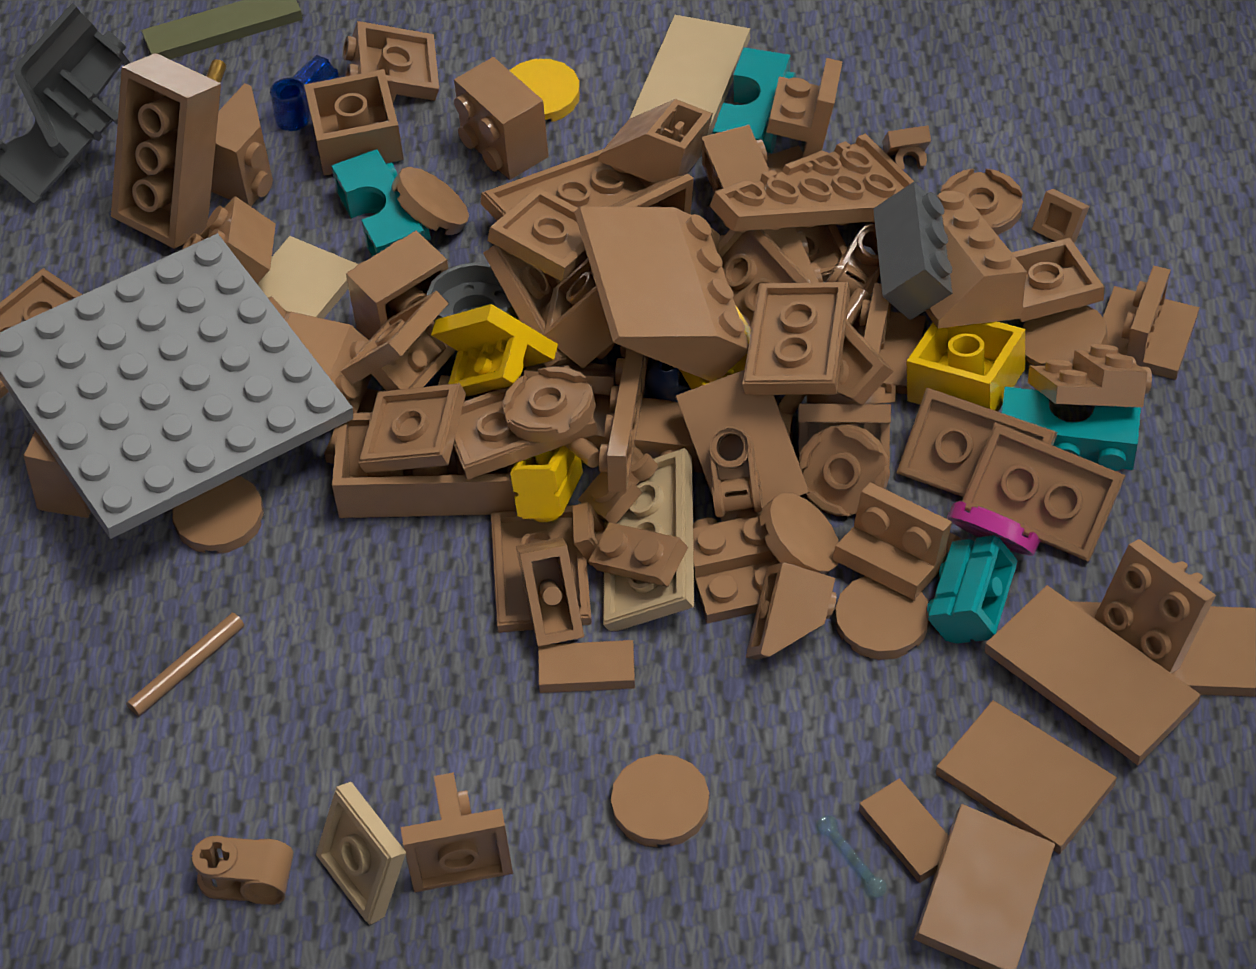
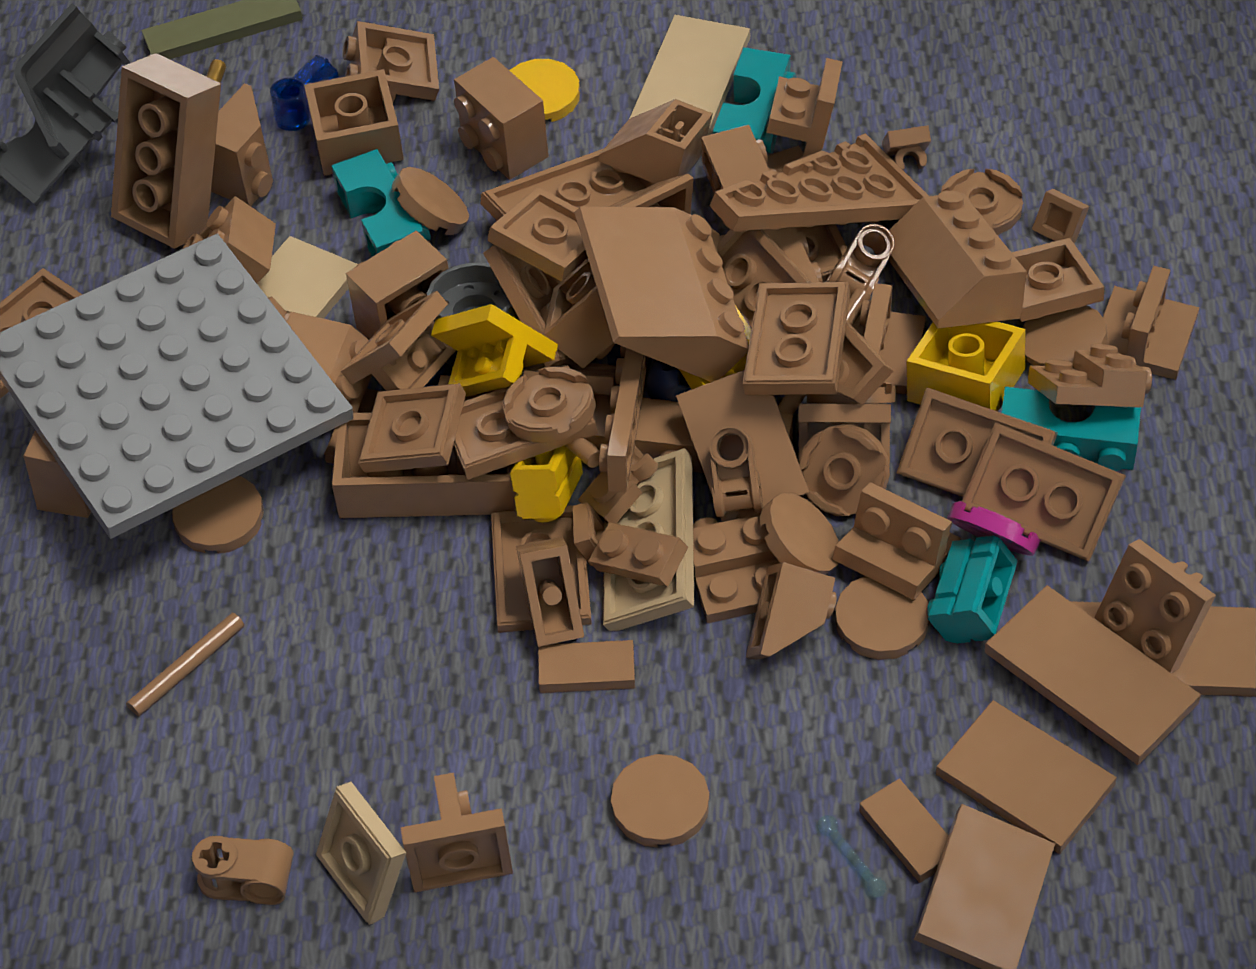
dark grey brick [873,182,953,320] -> none

